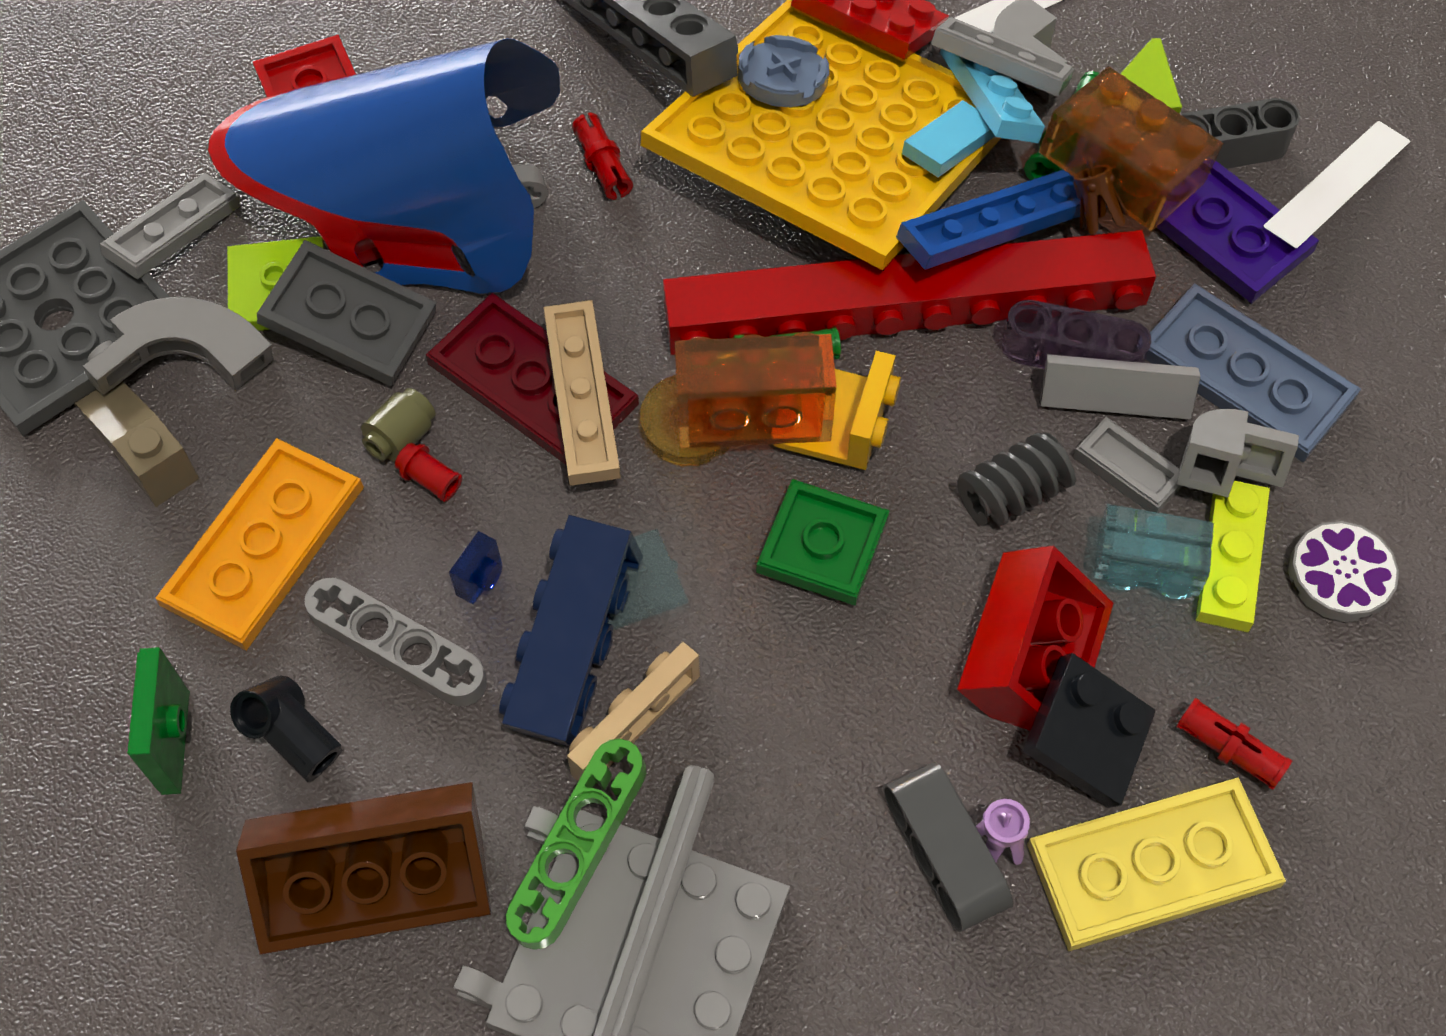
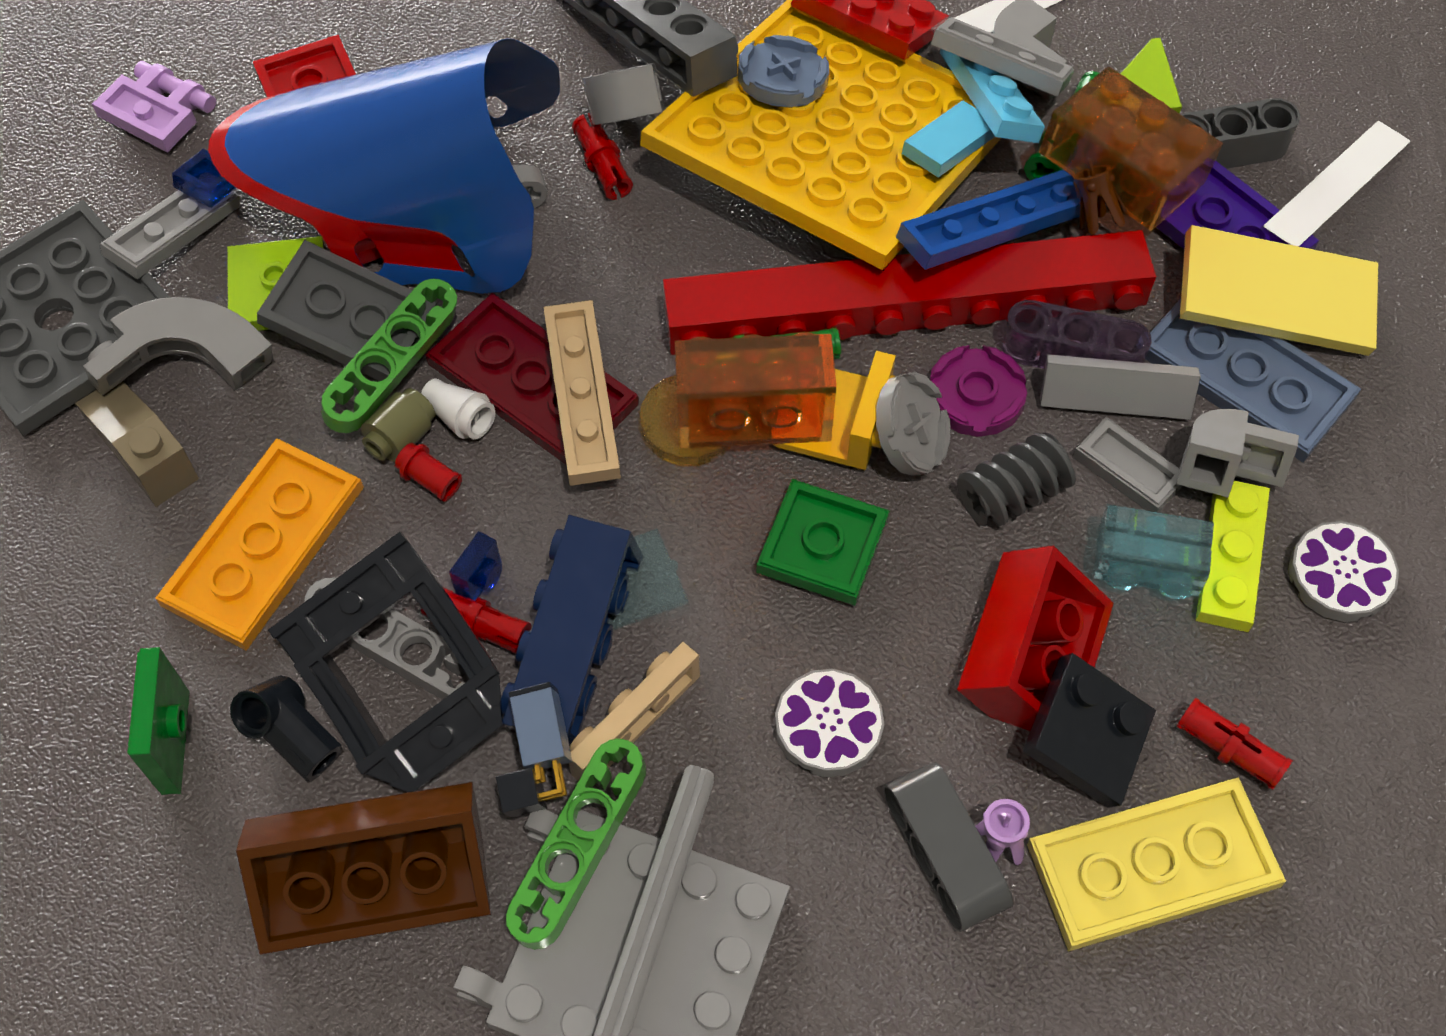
none -> lavender plate [92,61,216,153]
none -> clear blue plate [172,148,236,208]
none -> black wedge [268,531,503,793]
none -> bright green beam [321,279,457,433]
none -> white cone [421,378,495,439]
none -> red pin [421,588,532,654]
none -> piece [496,682,572,817]
none -> light grey brick [582,63,664,125]
none -> tile [774,669,884,777]
none -> light grey tile [876,372,950,476]
none -> magenta tile [930,345,1027,437]
none -> light yellow tile [1180,225,1378,356]

